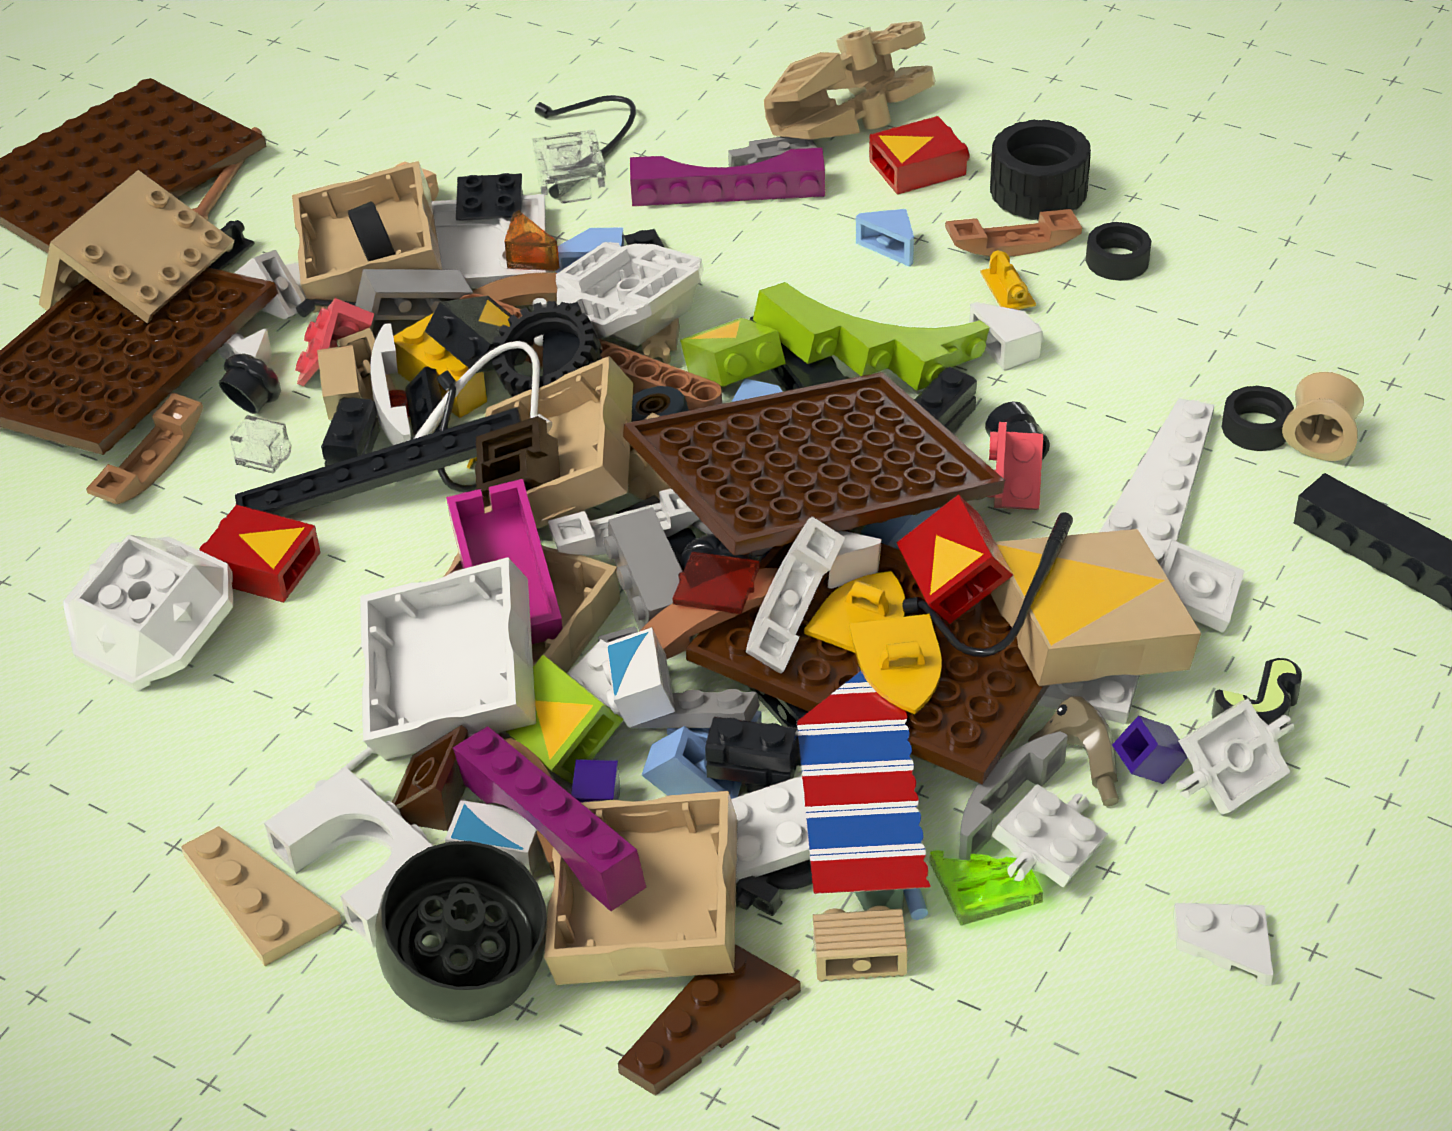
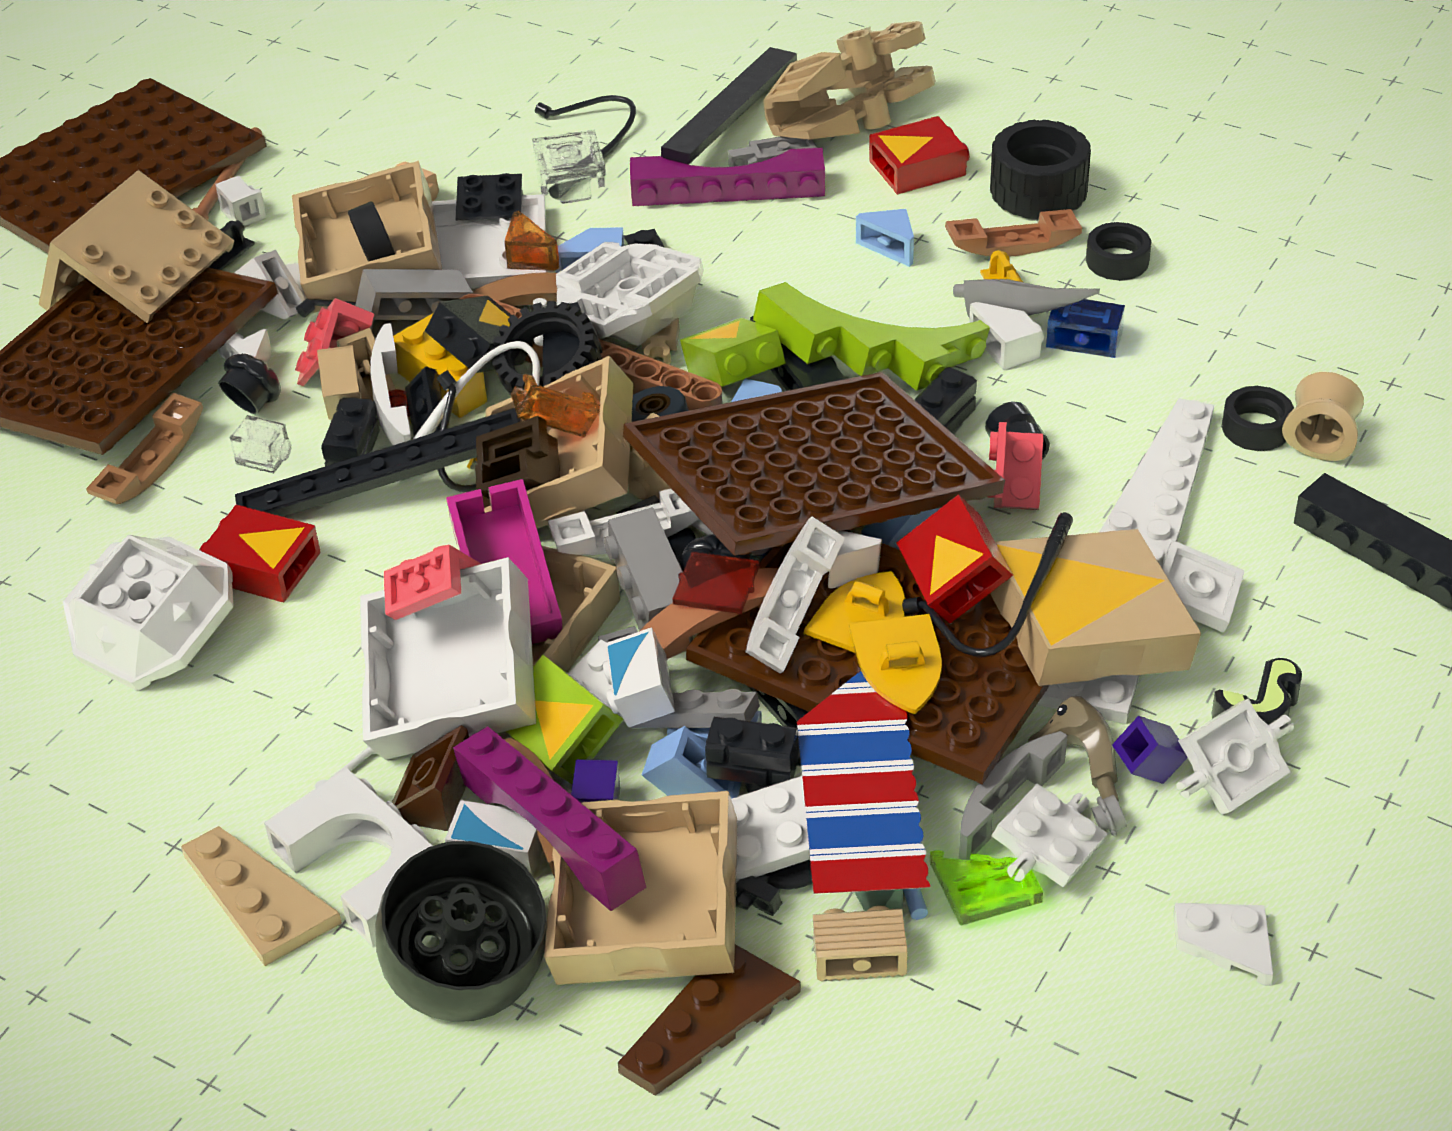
none -> white brick [215,175,267,227]
none -> coral bracket [384,544,481,620]
none -> clear orange hinge [511,374,600,438]
none -> black tile [661,47,797,164]
none -> light grey piece [953,279,1100,317]
none -> clear blue brick [1046,299,1125,358]
none -> light grey plate [1091,795,1127,836]

